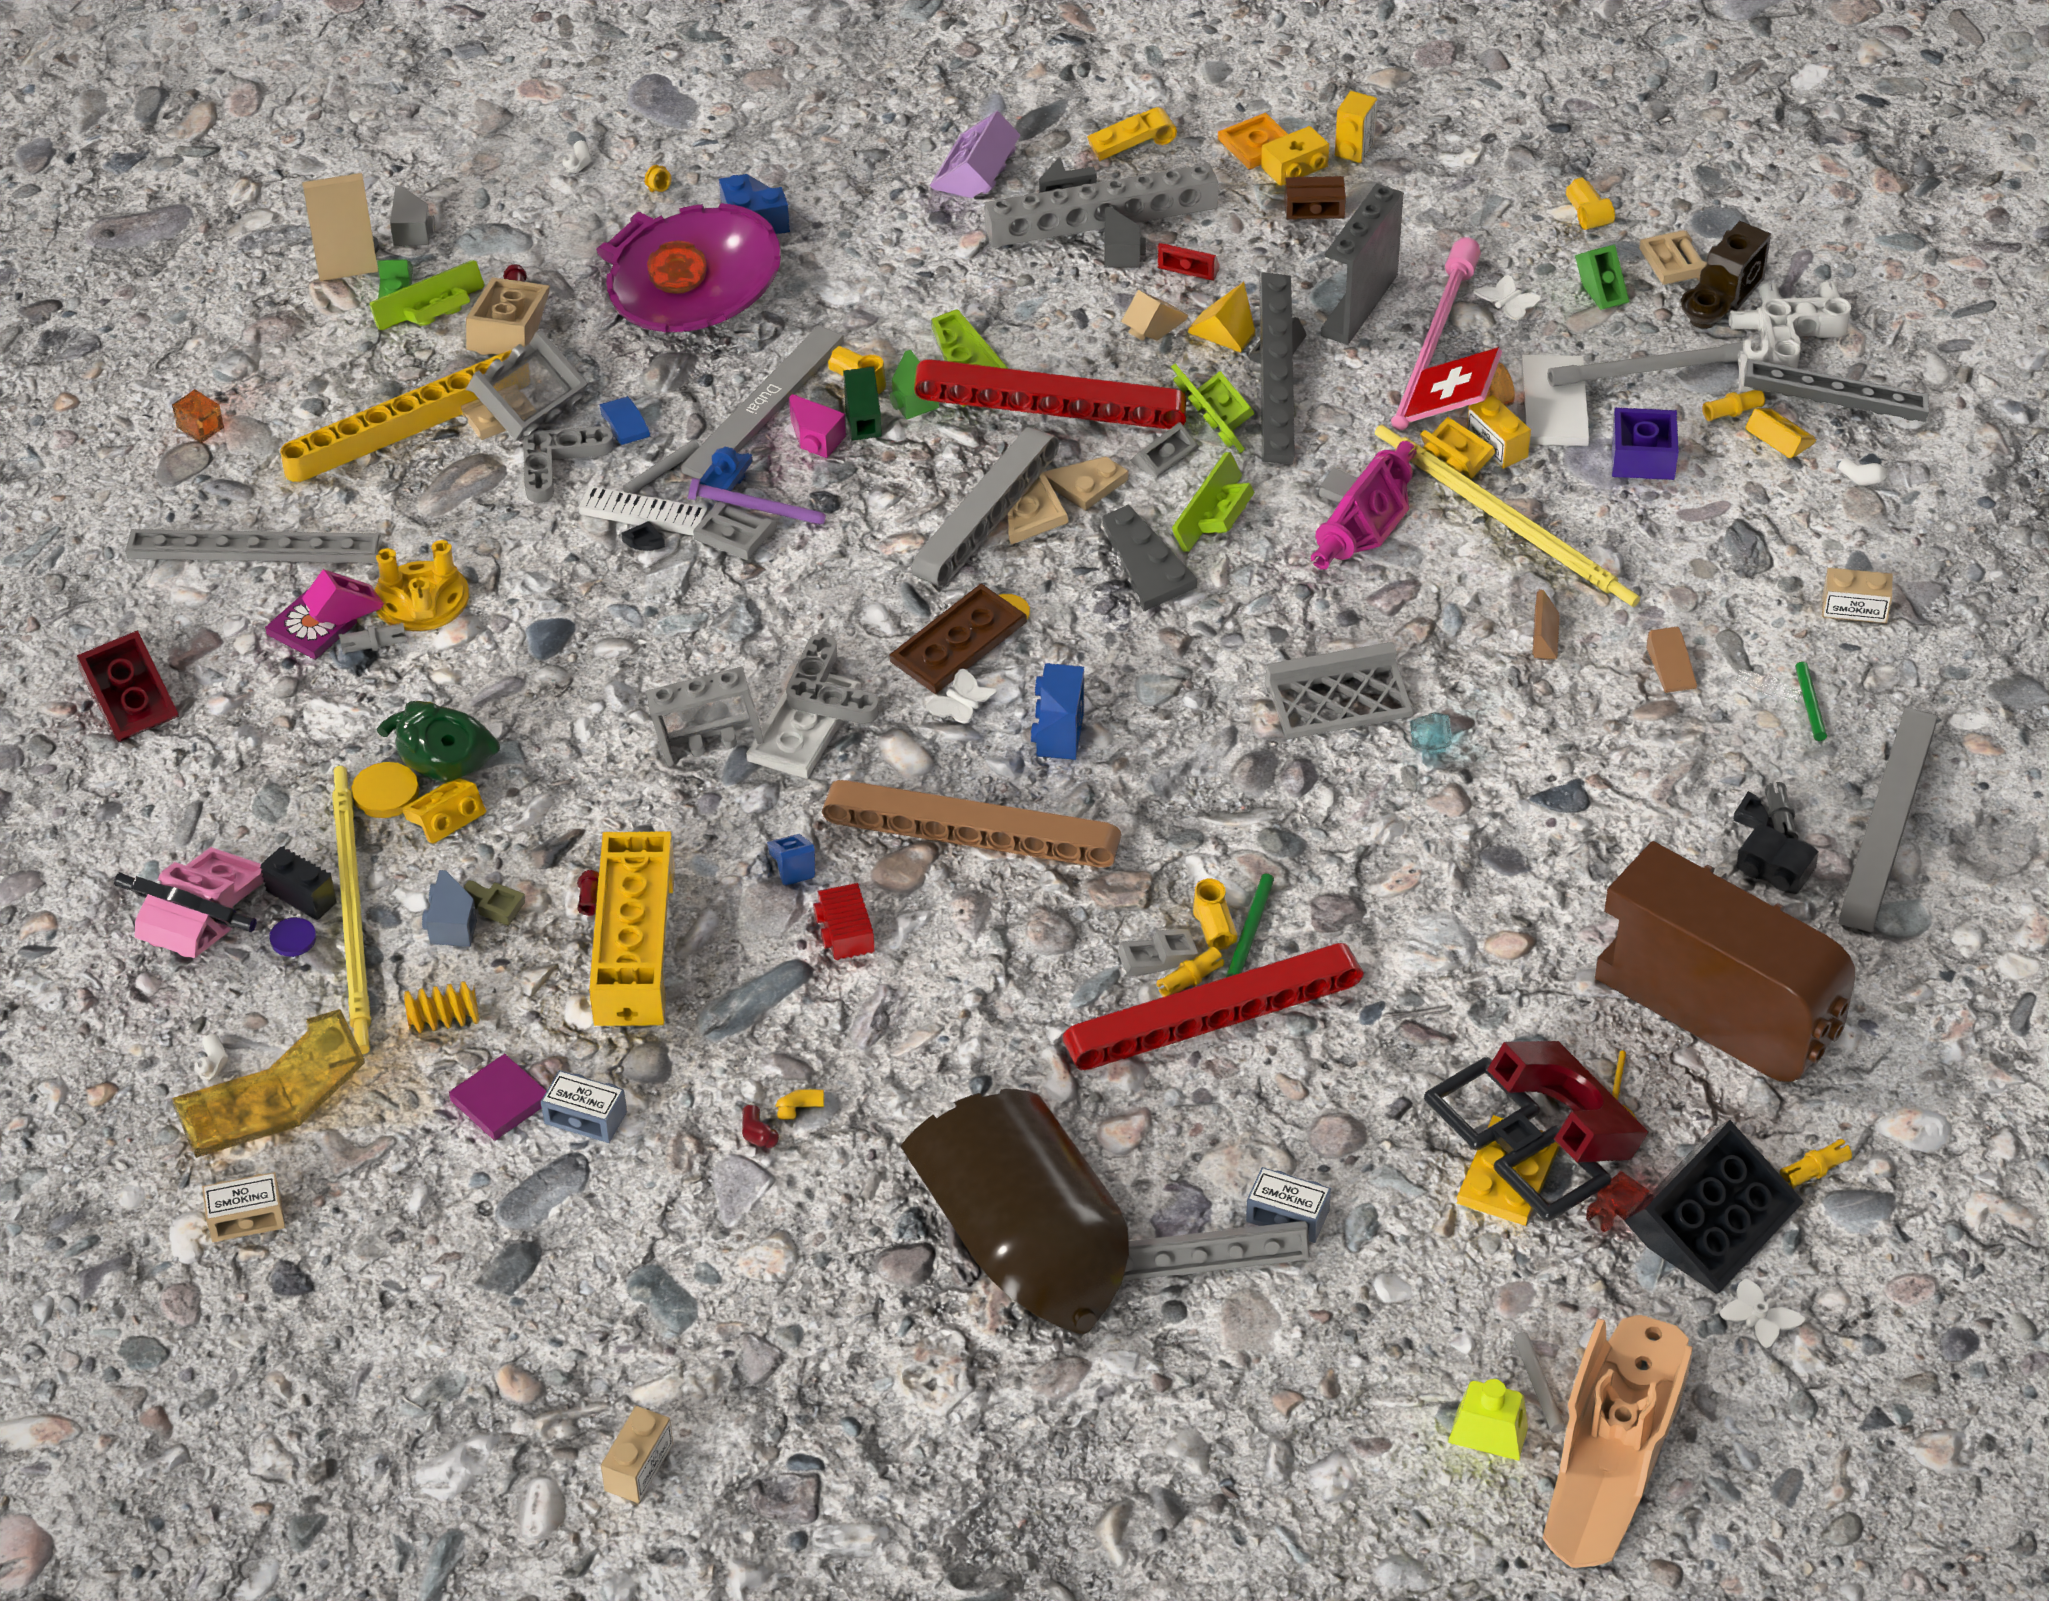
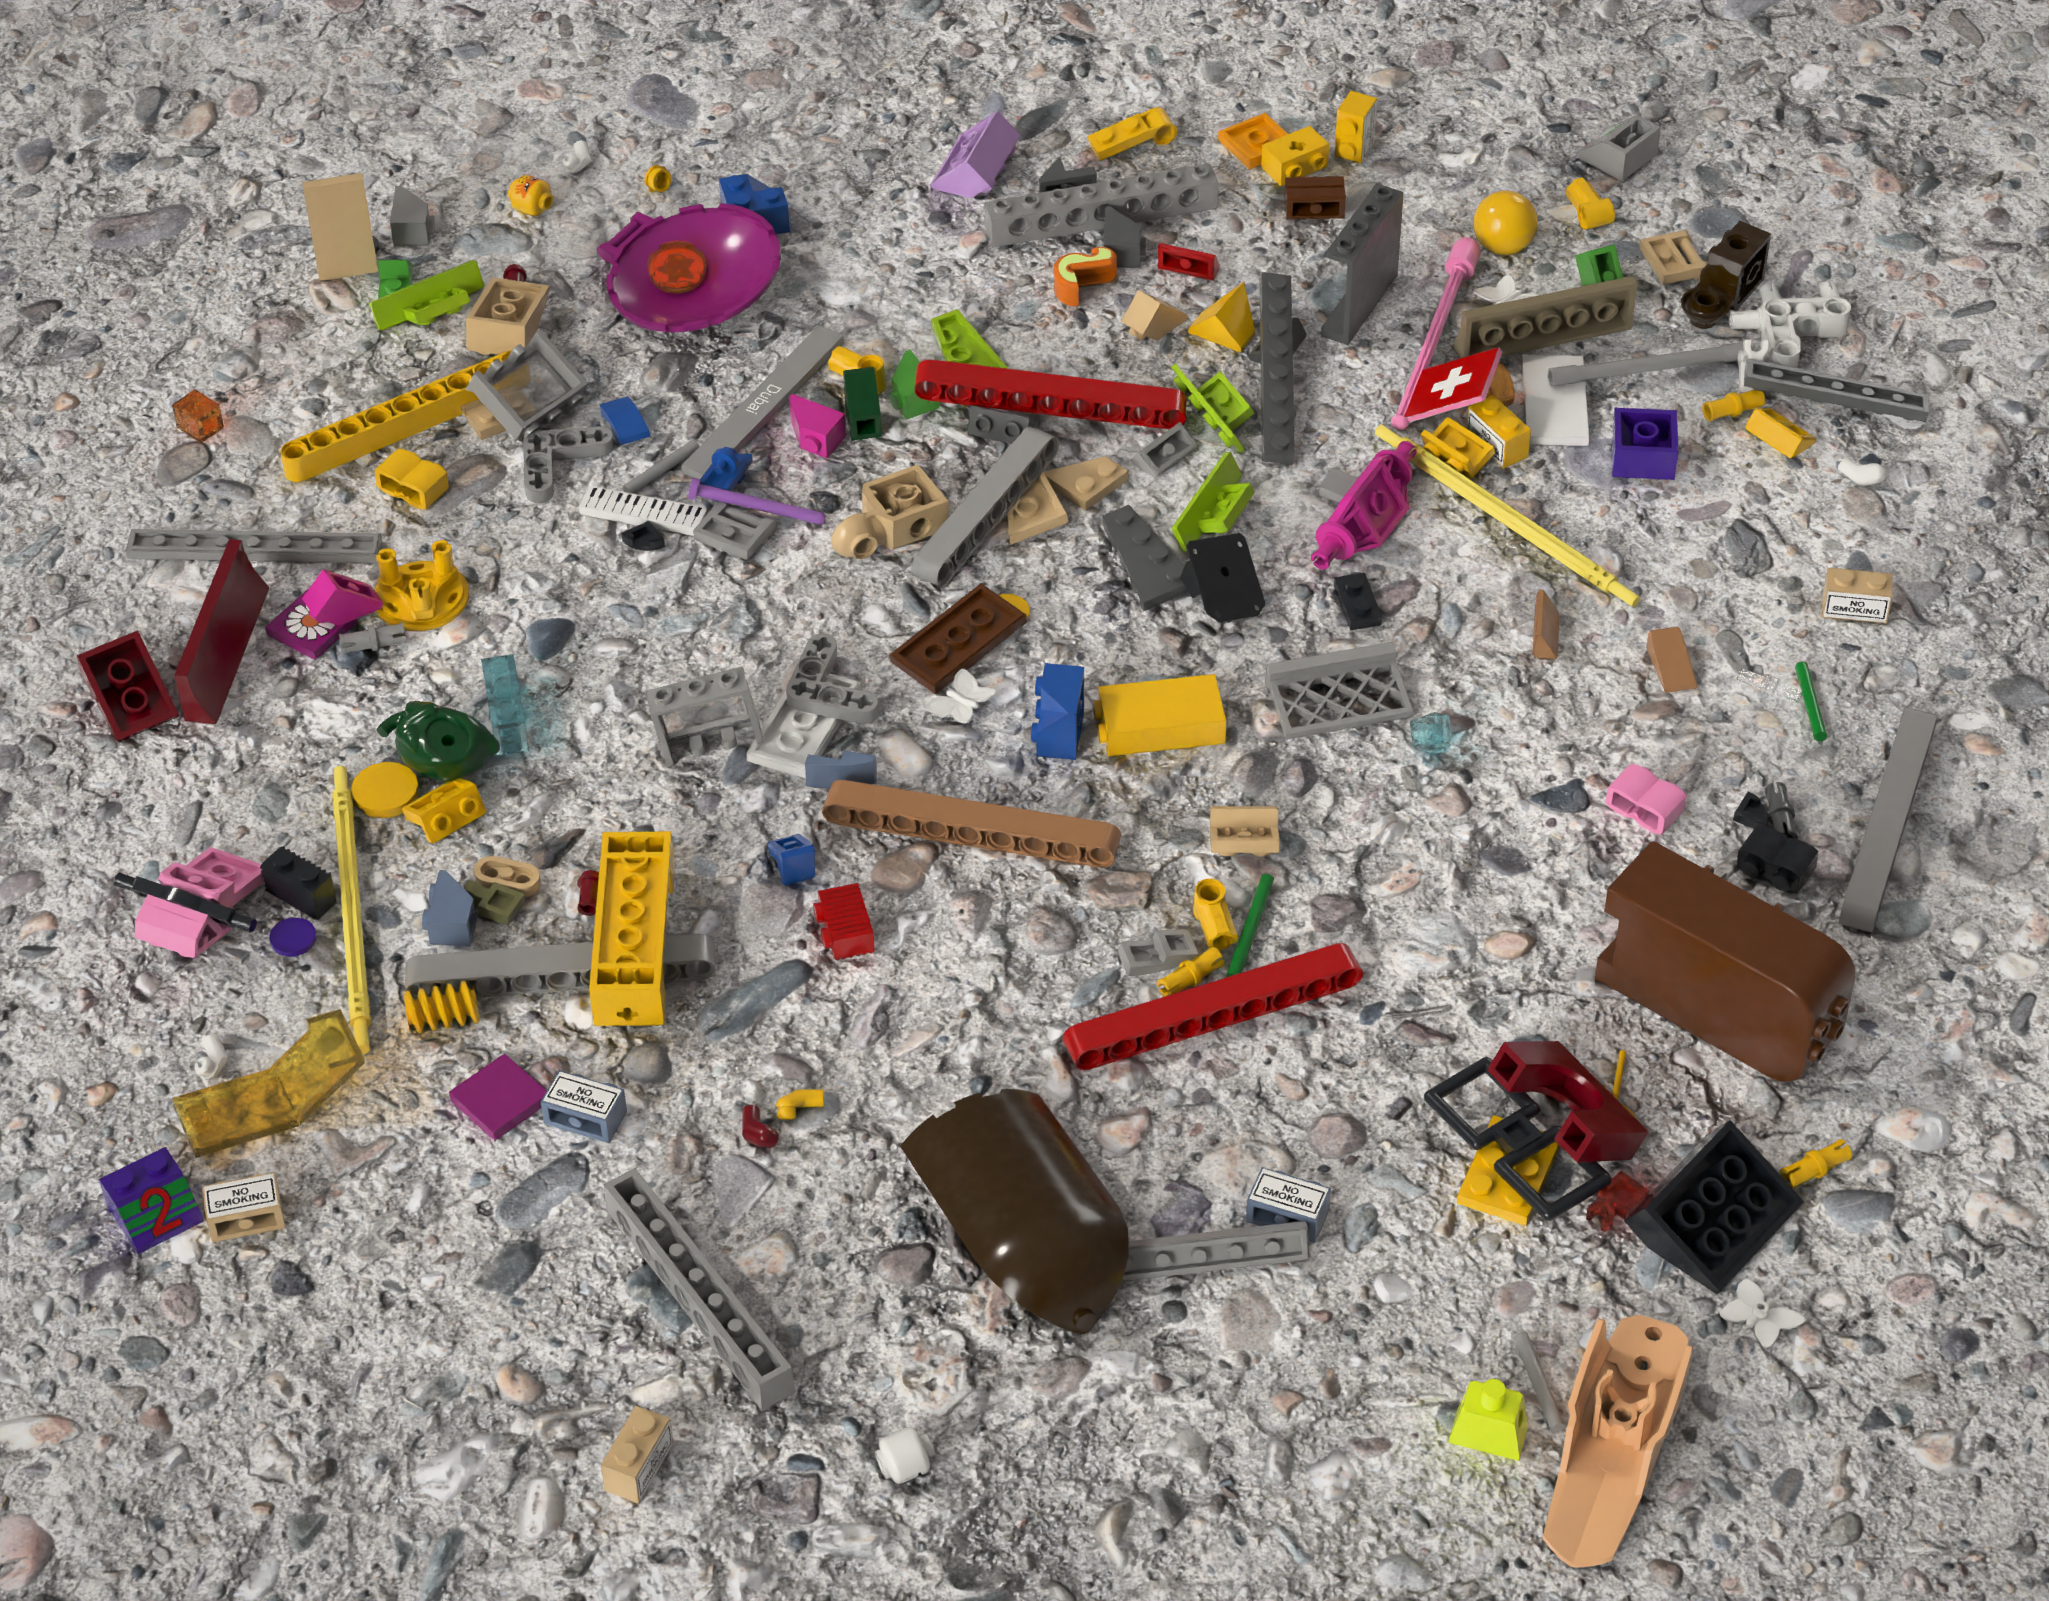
none -> dark purple slope [99,1147,204,1254]
none -> dark red arch [174,539,269,724]
none -> yellow brick [374,449,449,510]
none -> light grey beam [405,934,716,999]
none -> tan plate [474,856,541,897]
none -> clear light blue brick [481,654,529,756]
none -> yellow head [508,175,553,217]
none -> light grey brick [604,1168,794,1411]
none -> sand blue slope [805,750,877,789]
none -> tan brick [831,464,949,559]
none -> white head [875,1427,935,1484]
none -> dark grey hinge [967,405,1034,444]
none -> orange animal [1054,247,1117,307]
none -> yellow brick [1092,674,1226,756]
none -> black piece [1181,533,1266,623]
none -> tan bracket [1210,806,1280,857]
none -> black plate [1334,573,1382,631]
none -> dark tan arch [1452,276,1638,359]
none -> yellow piece [1473,190,1538,255]
none -> light grey slope [1576,115,1661,181]
none -> bright pink brick [1605,764,1687,835]

